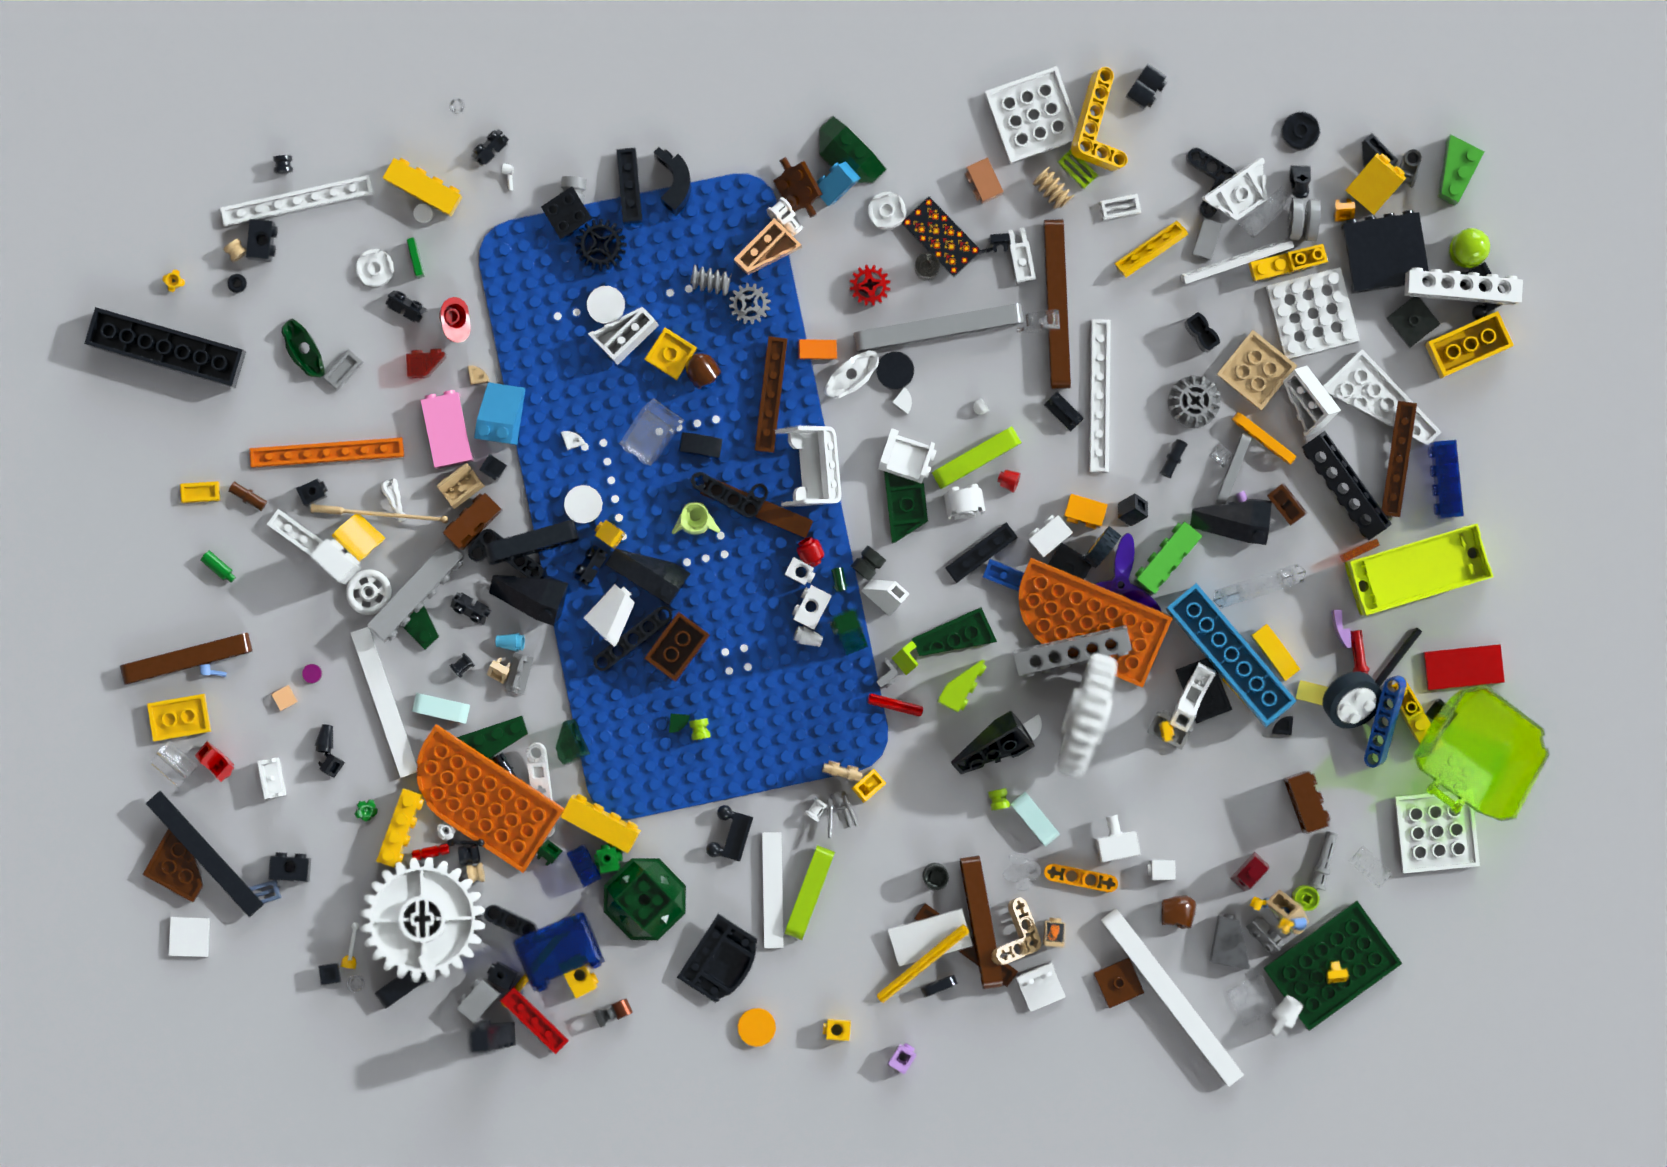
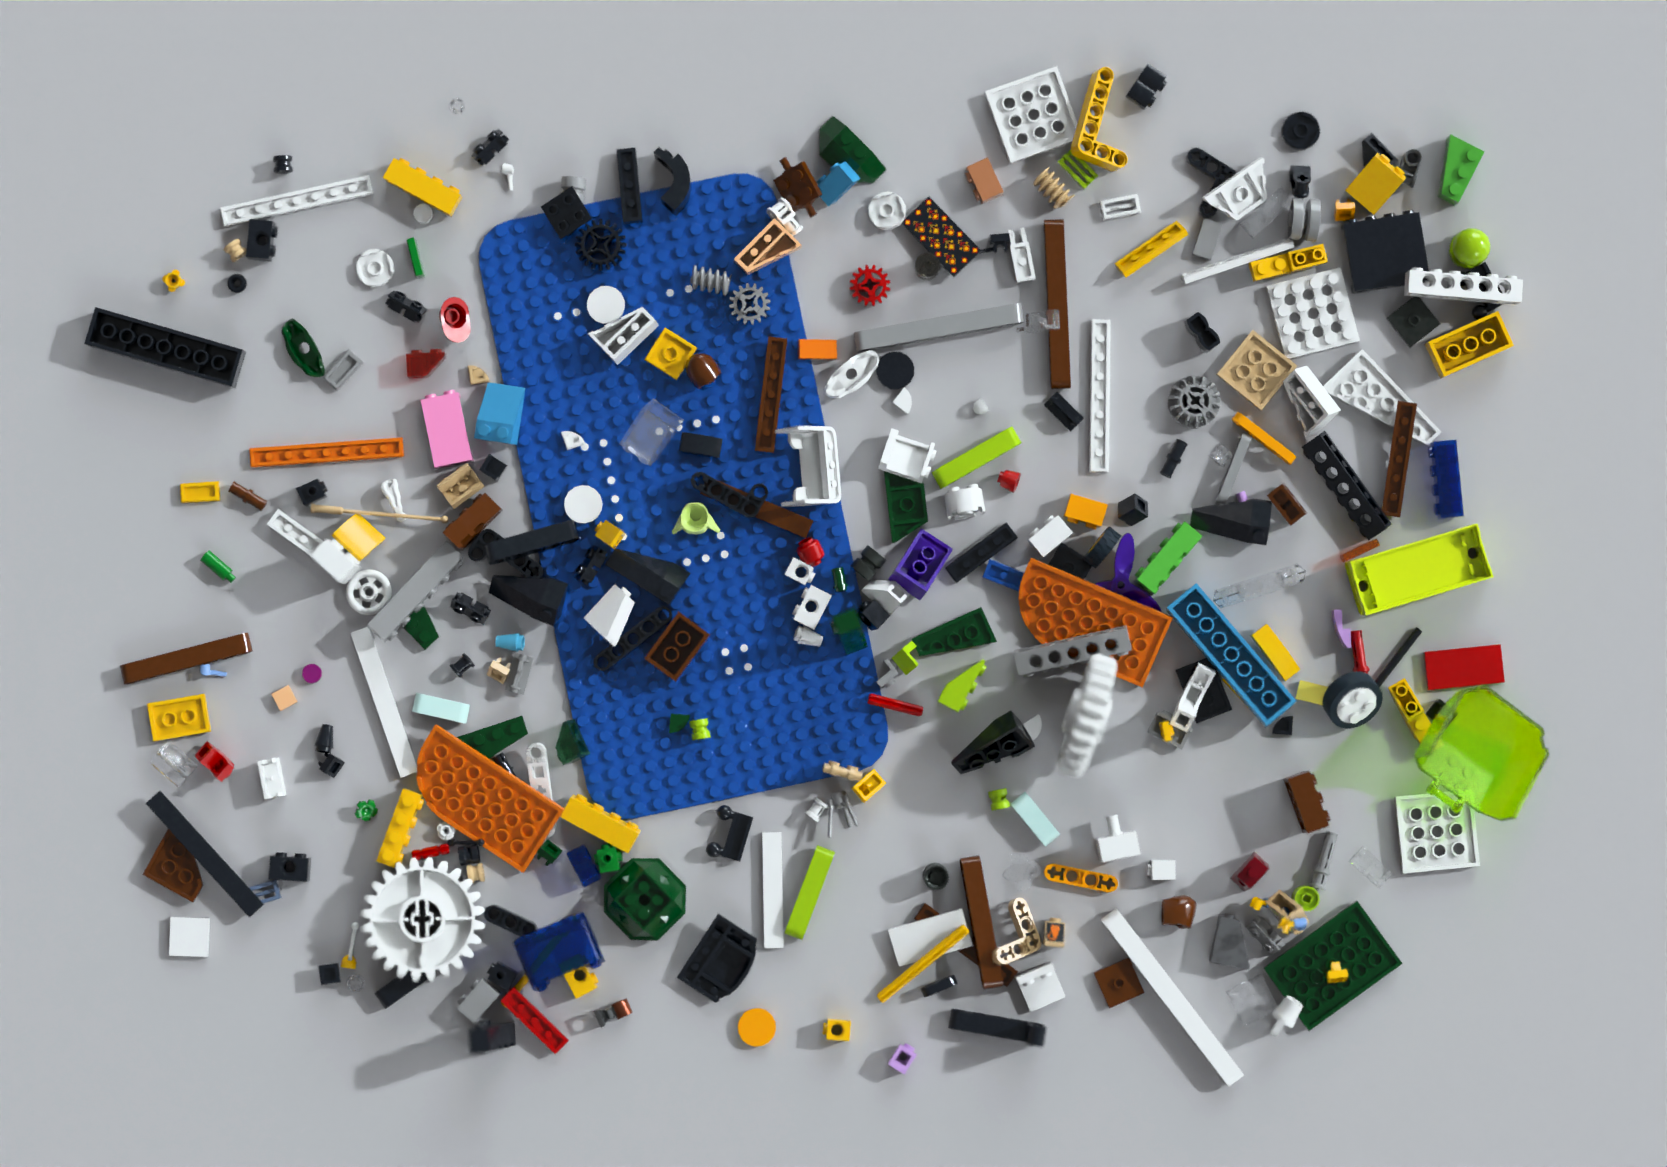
blue beam [1364,675,1406,768] -> none
none -> black brick [857,599,890,631]
none -> dark purple slope [888,528,953,600]
none -> black beam [948,1009,1047,1047]

